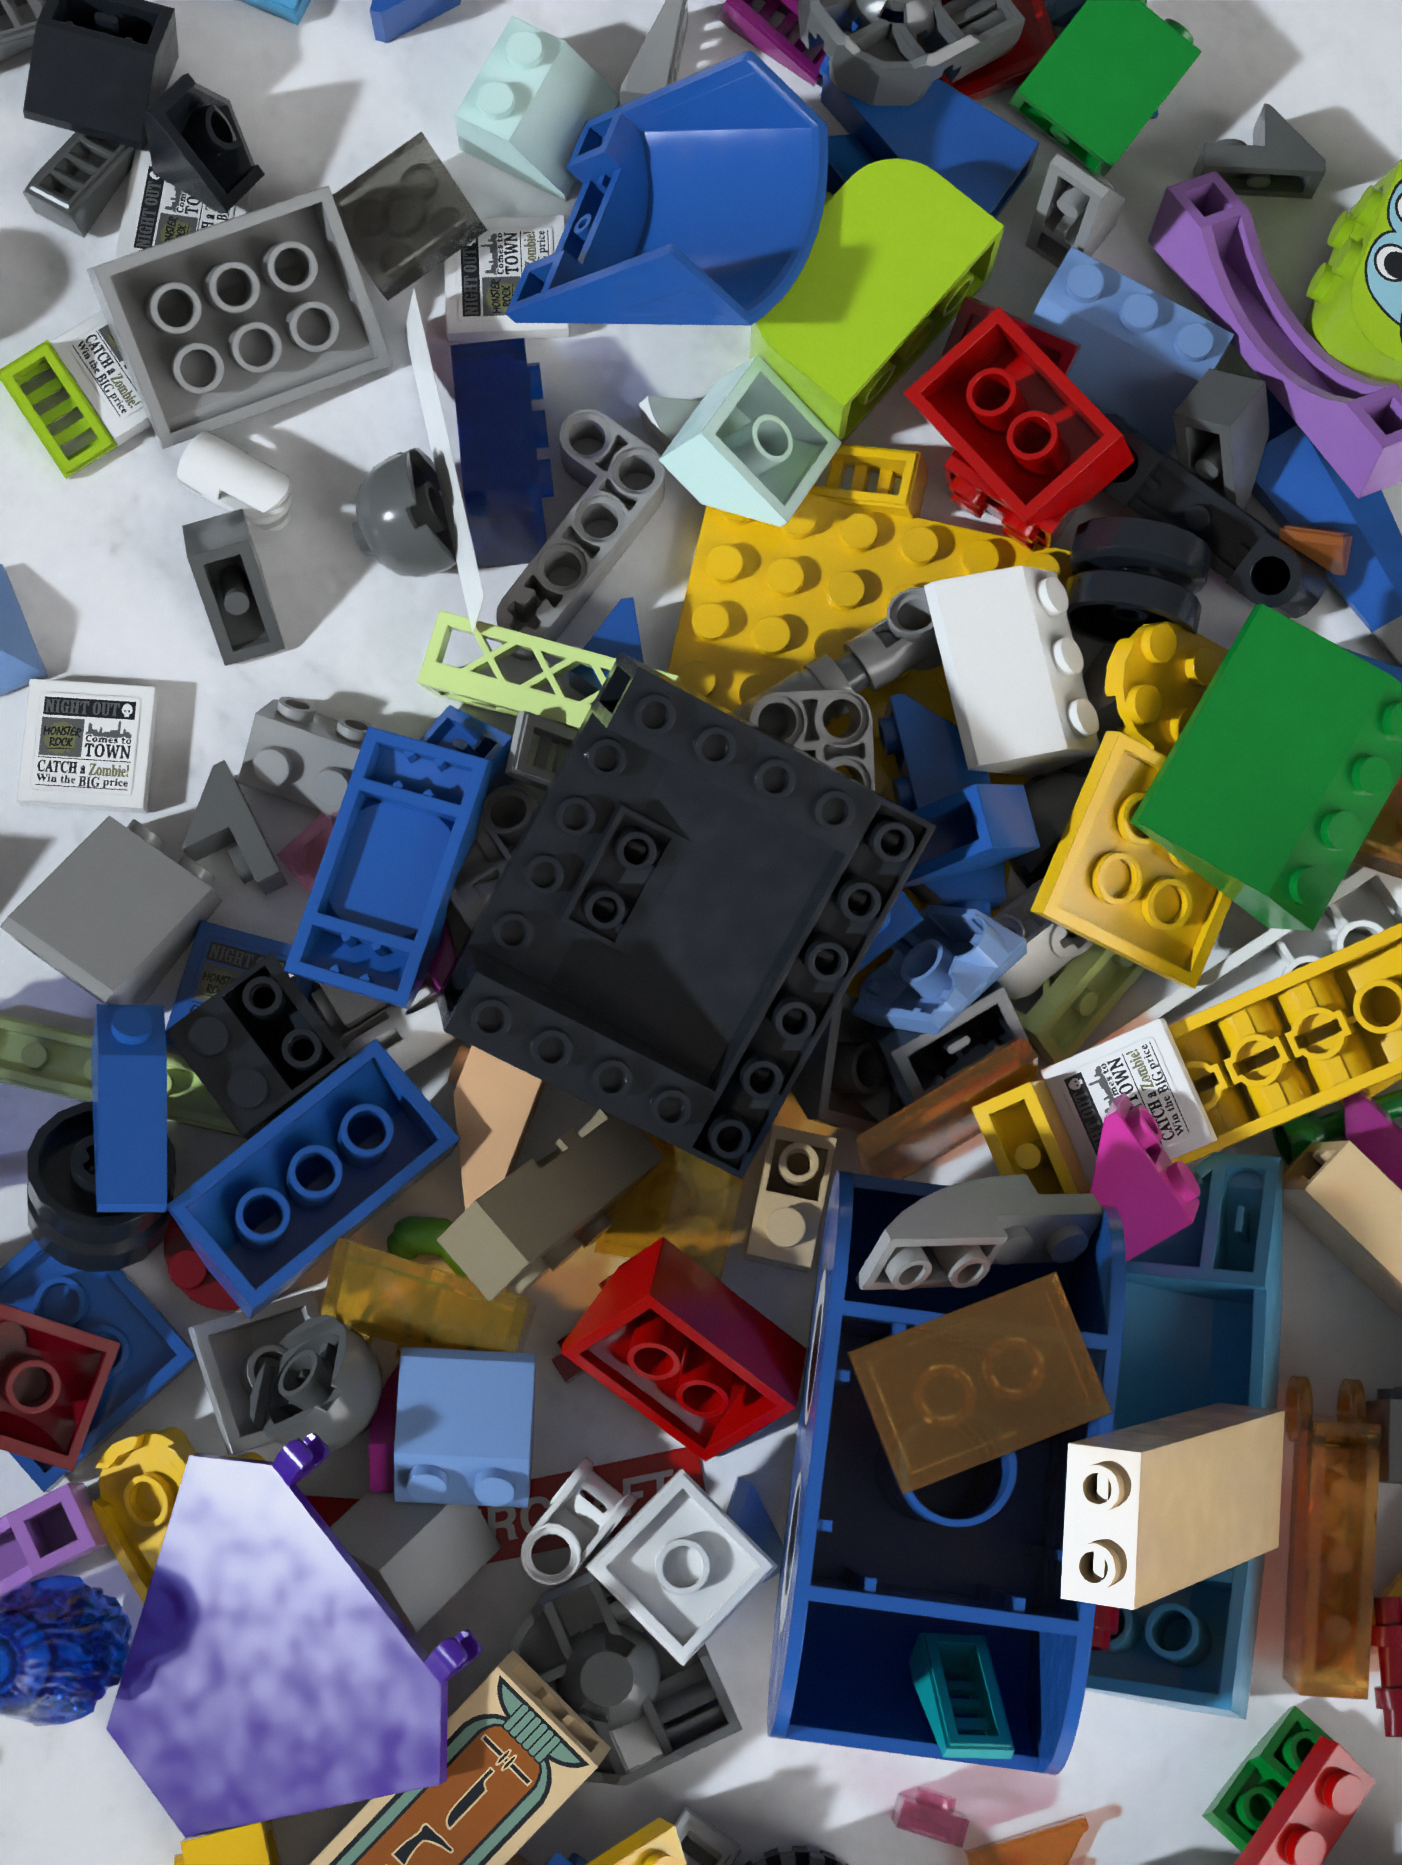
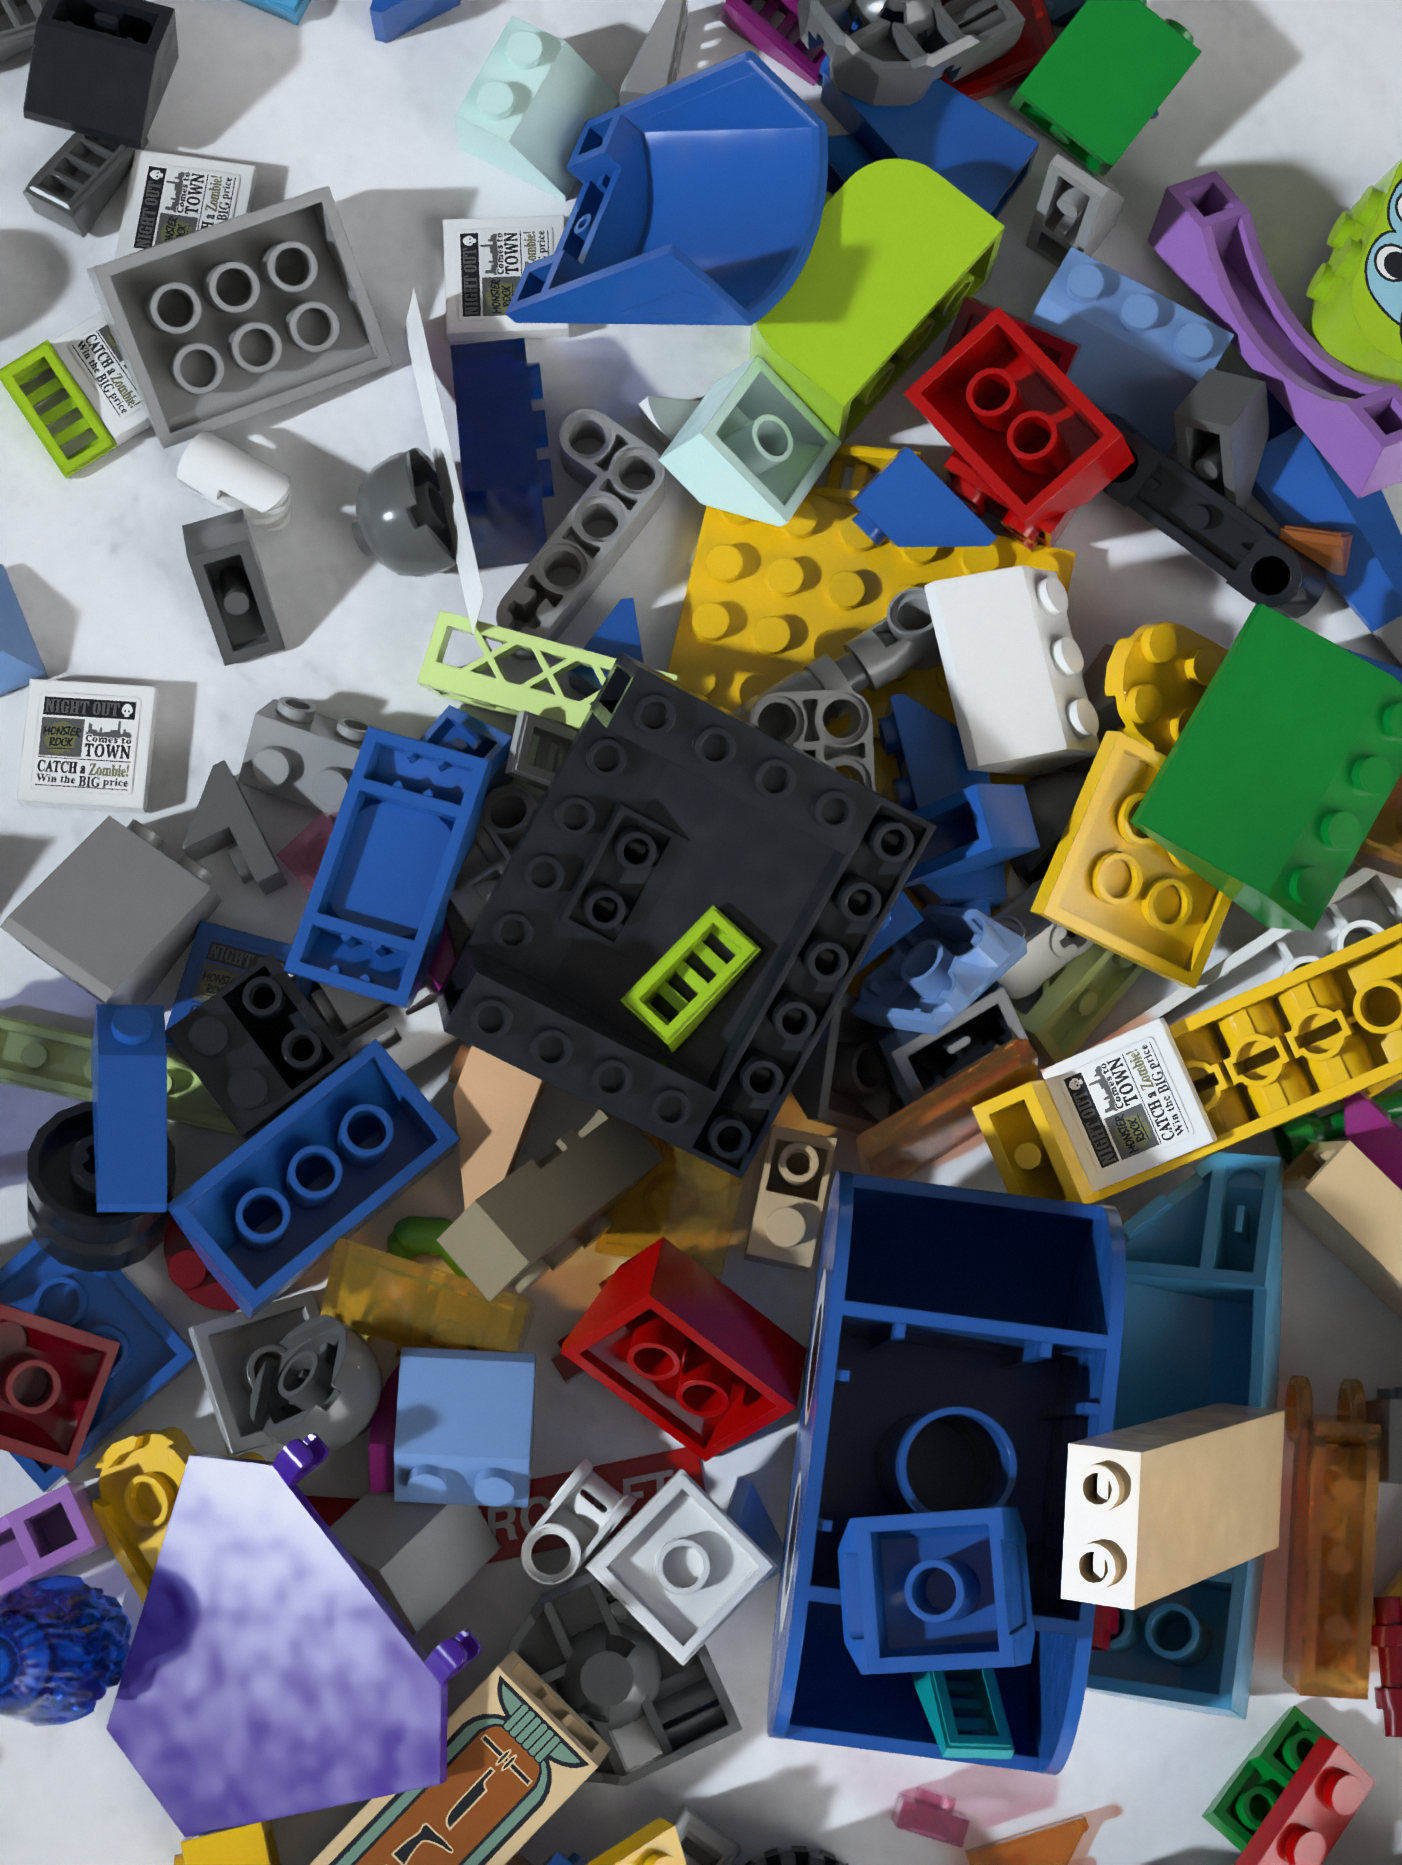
black slope [143,73,265,214] -> none
clear smoke plate [332,131,487,301] -> none
clear orange tile [847,1272,1112,1495] -> none
light grey slope [855,1174,1102,1290] -> none
black wheel [1064,516,1212,645] -> none
dark pink slope [1090,1092,1201,1262] -> none
dark grey slope [1193,103,1326,199] -> none
none -> lime slope [620,905,762,1053]
none -> blue slope [837,1507,1035,1675]
none -> blue slope [850,447,997,547]

